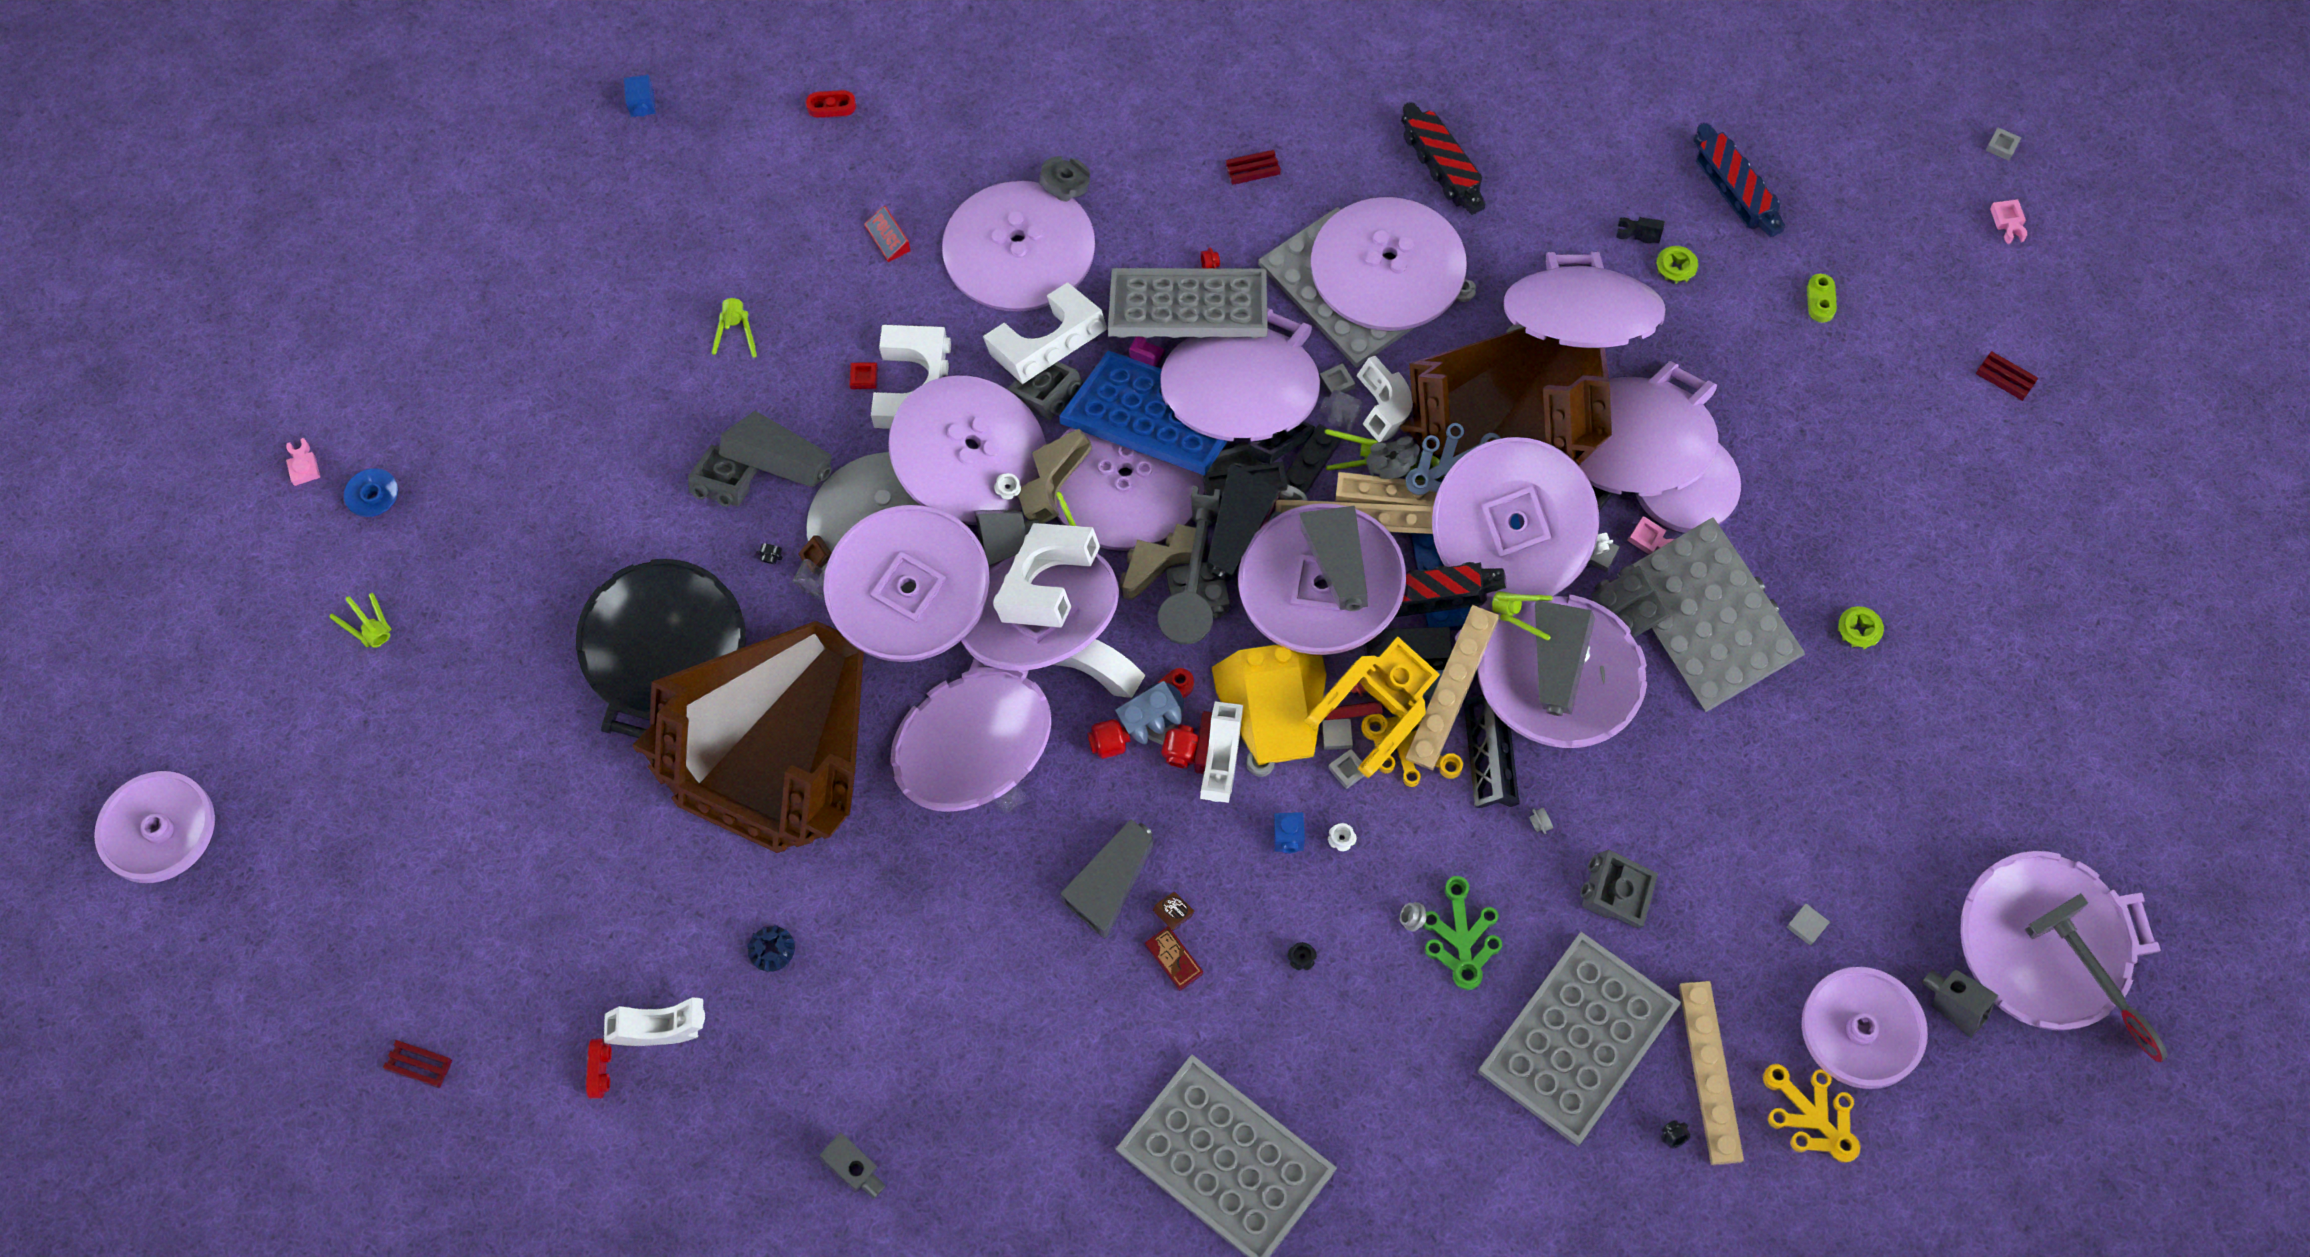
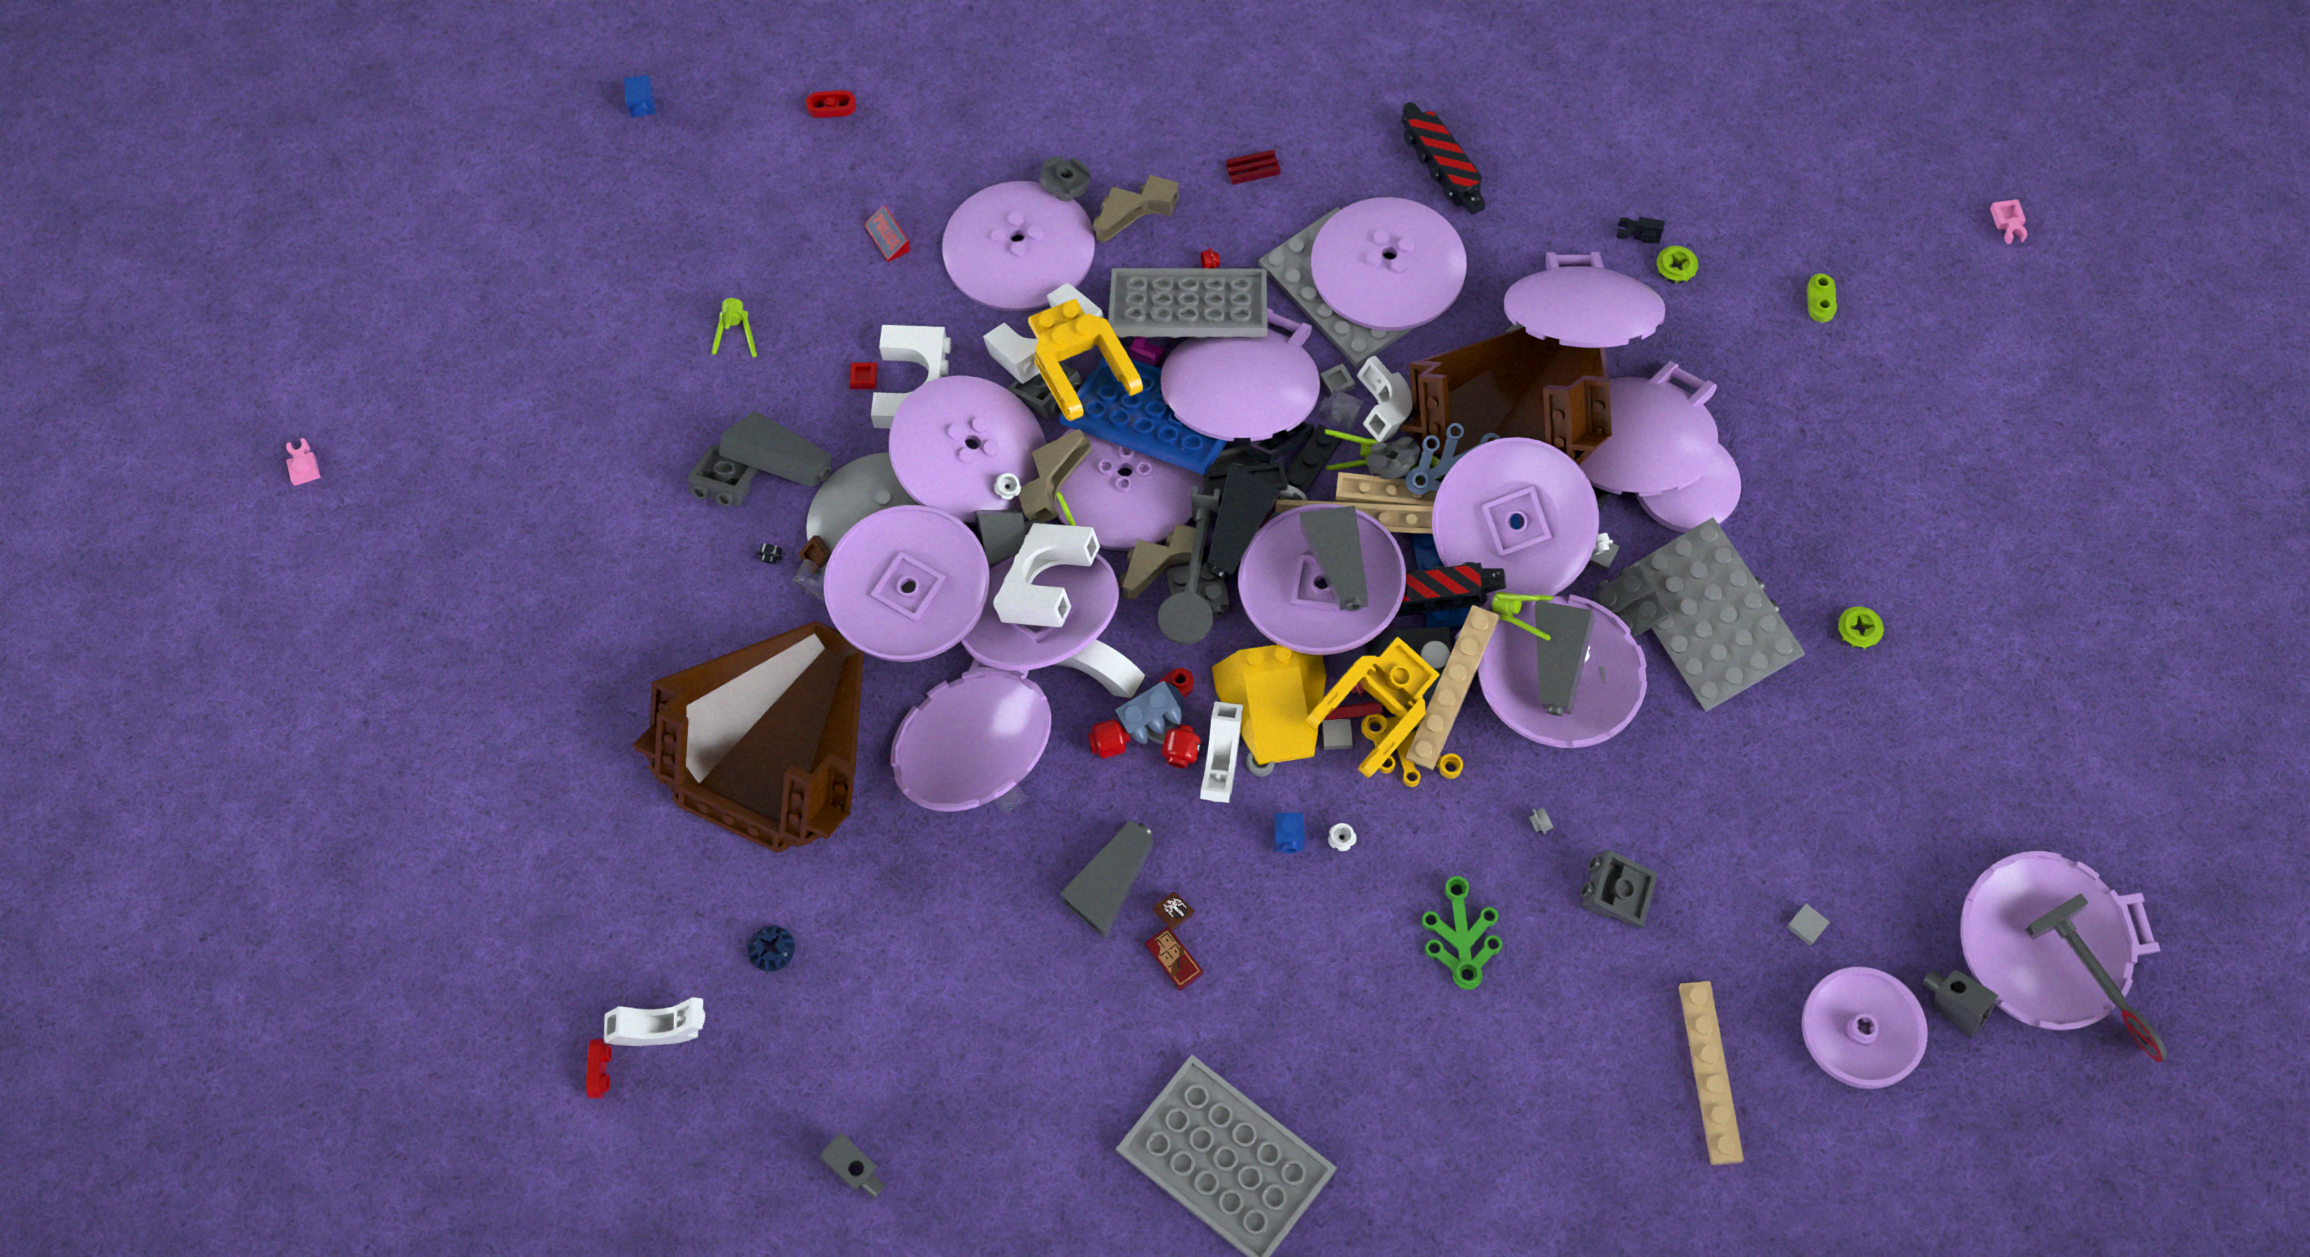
lavender dish [95,771,215,883] -> none
lime plant [329,593,392,648] -> none
blue dish [344,468,398,517] -> none
dark red tile [382,1040,453,1089] -> none
black dish [576,559,746,738] -> none
dark red tile [1195,711,1213,774] -> none
black plate [1287,942,1317,970] -> none
light grey tile [1328,749,1364,789] -> none
light grey plate [1400,902,1426,932] -> none
light grey plate [1456,279,1476,302] -> none
black fence [1463,694,1520,808] -> none
light grey plate [1477,932,1681,1147] -> none
bright pink plate [1627,516,1674,554] -> none
black plate [1661,1120,1691,1149] -> none
dark blue hinge [1694,122,1786,238] -> none
yellow plant [1763,1064,1860,1162] -> none
dark red tile [1976,351,2038,401] -> none
light grey tile [1985,128,2021,161] -> none
none -> yellow plate [1028,298,1143,421]
none -> dark tan arch [1093,175,1179,242]
none -> light grey tile [1421,641,1450,671]

